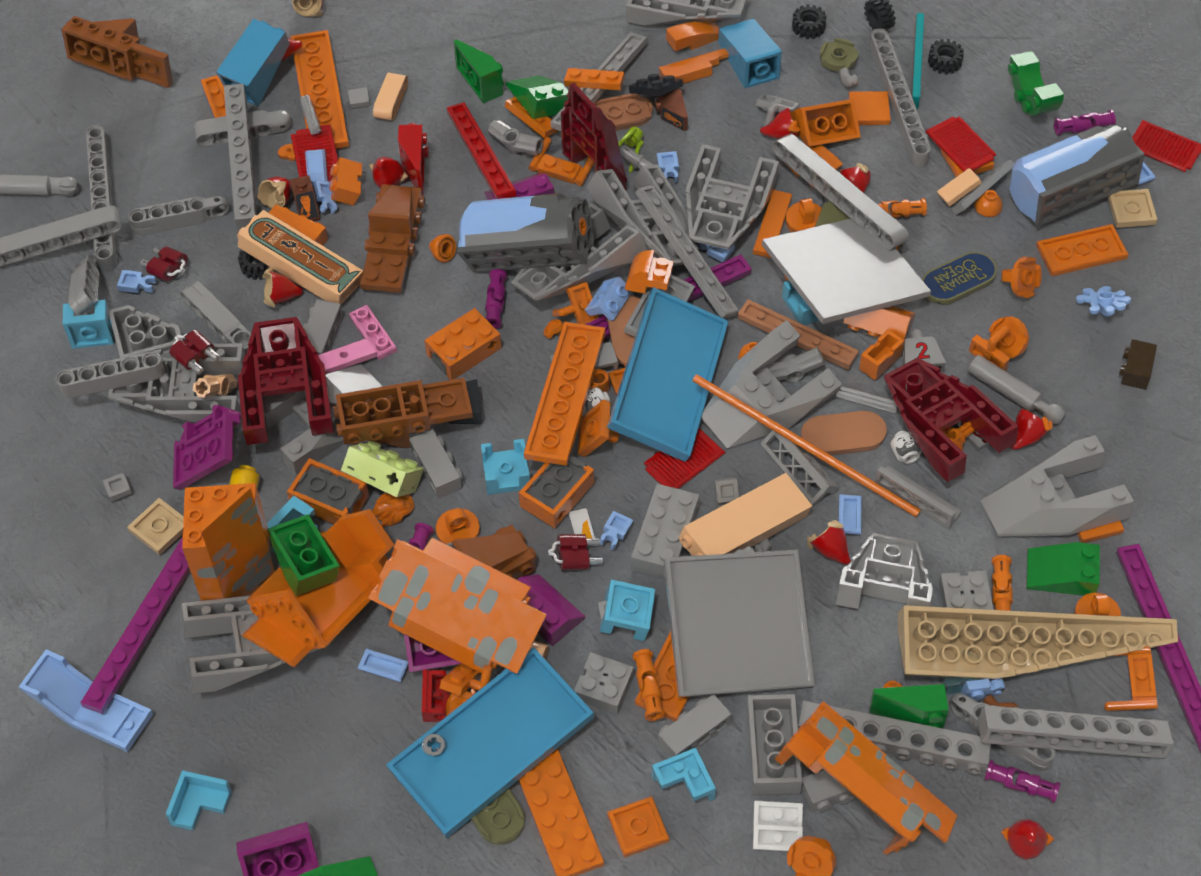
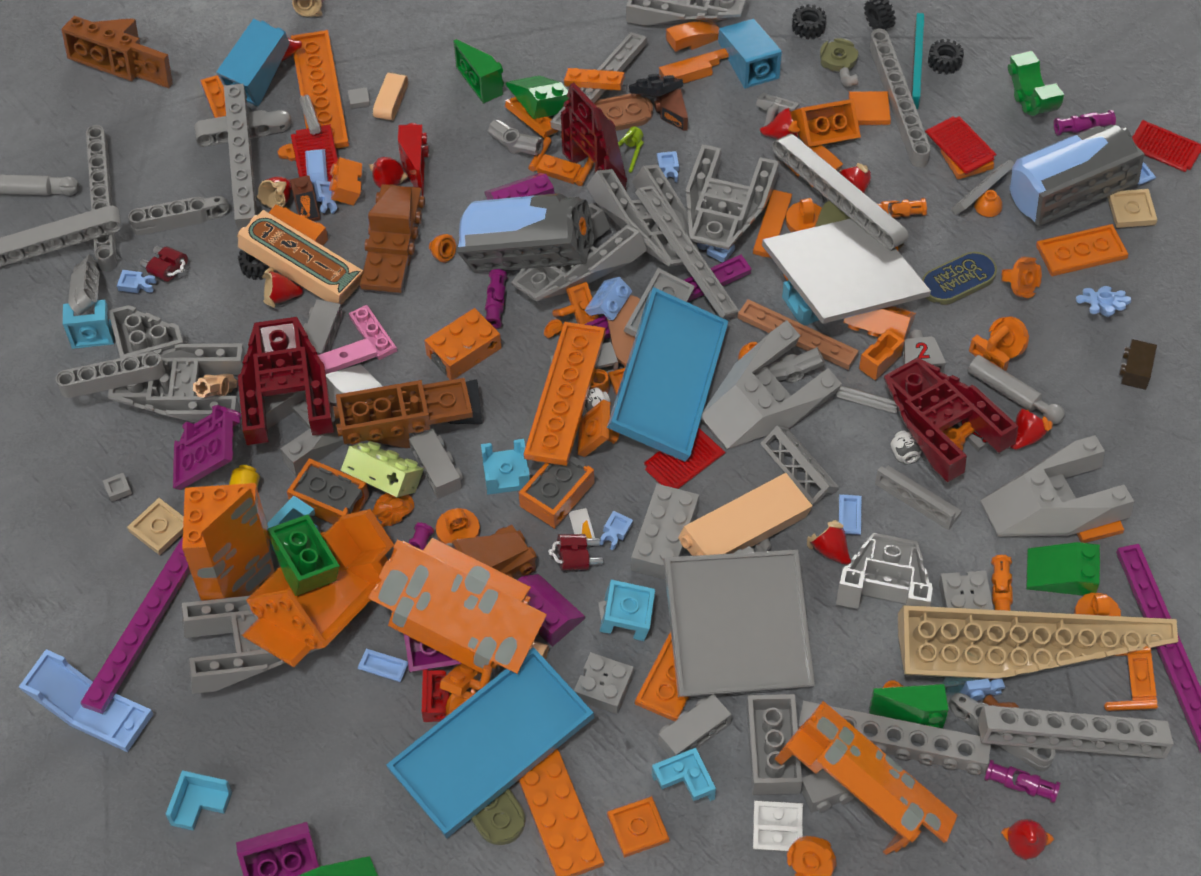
dark red piece [169,330,220,374] -> none
light grey piece [180,281,251,354] -> none
light grey bush [422,734,445,756] -> none
red tile [447,102,517,199] -> none
light grey pin [620,146,654,169] -> none
orange brick [625,250,674,293] -> none
orange piece [632,649,665,721] -> none
orange piece [692,374,920,517] -> none
light grey plate [714,477,739,503] -> none
nougat tile [801,411,887,455] -> none
light nougat tile [937,168,982,206] -> none

